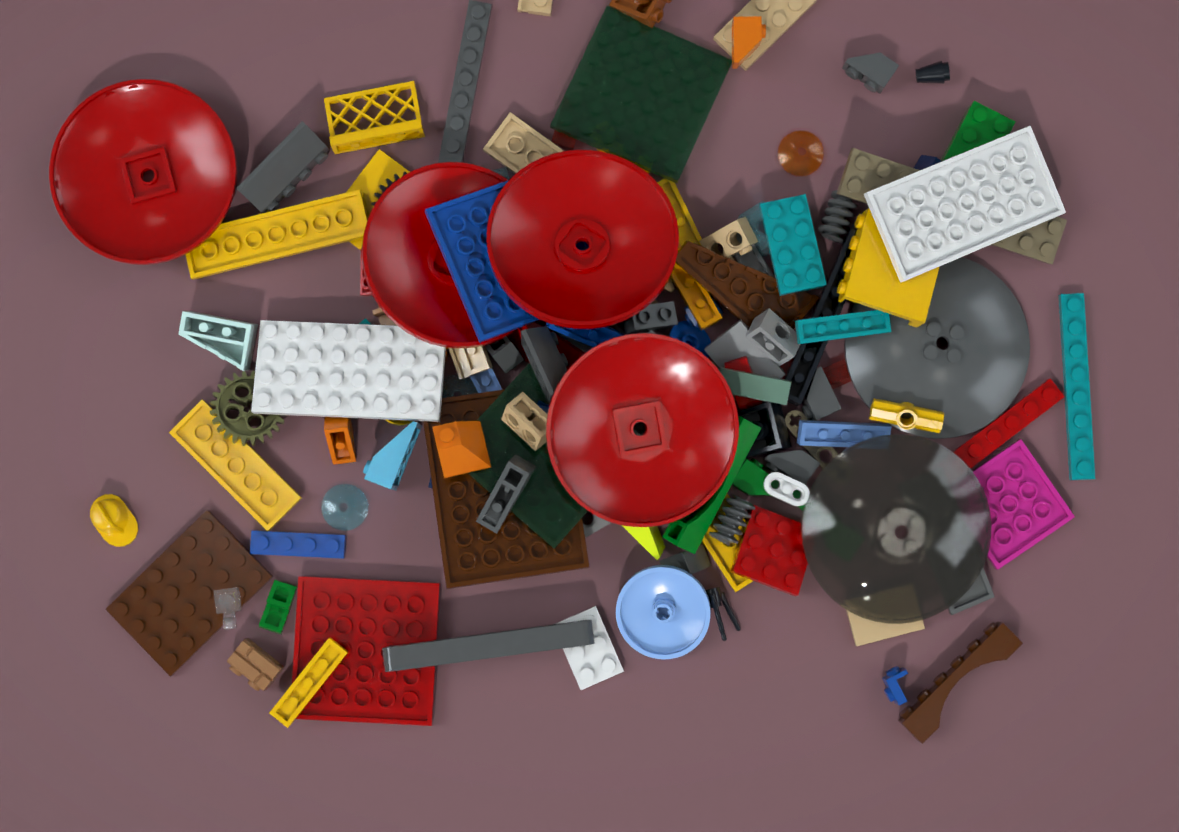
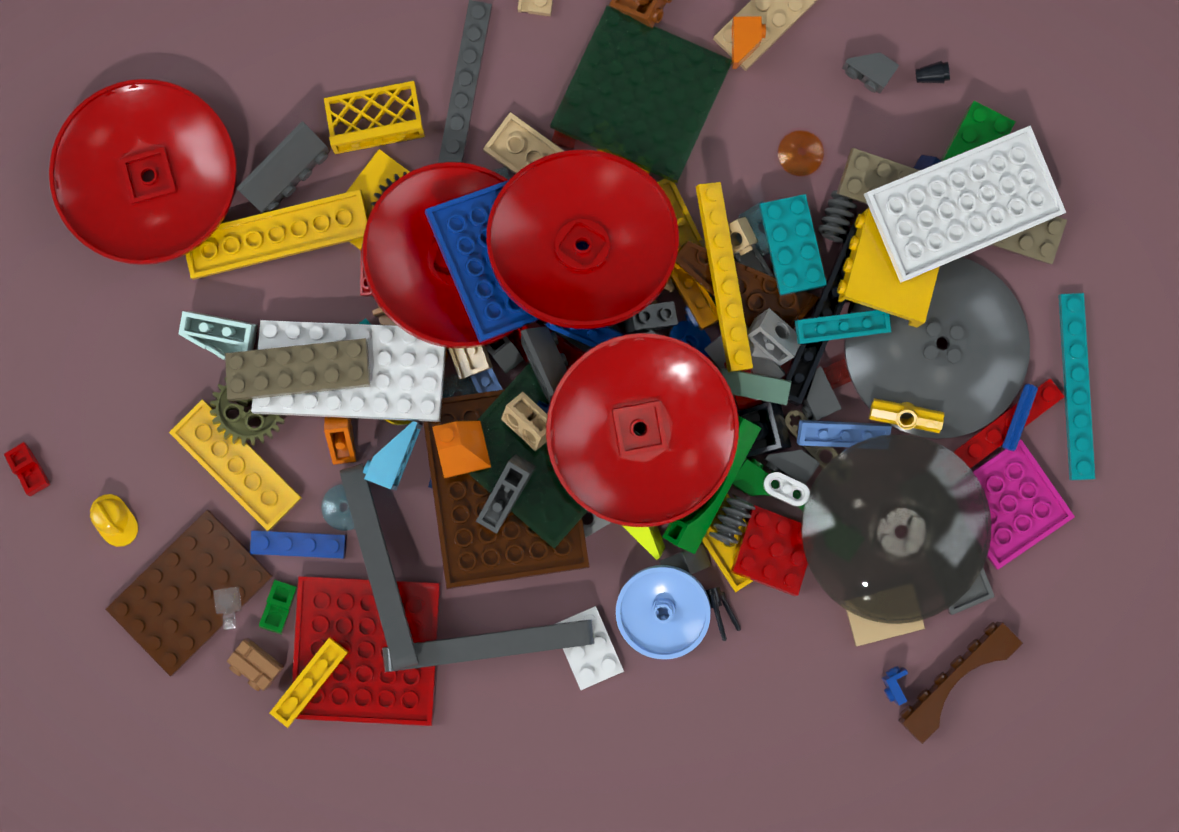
none -> red slope [4,442,51,497]
none -> dark tan plate [225,338,370,401]
none -> dark grey beam [340,464,419,671]
none -> yellow plate [696,182,753,372]
none -> blue axle [1002,384,1038,451]

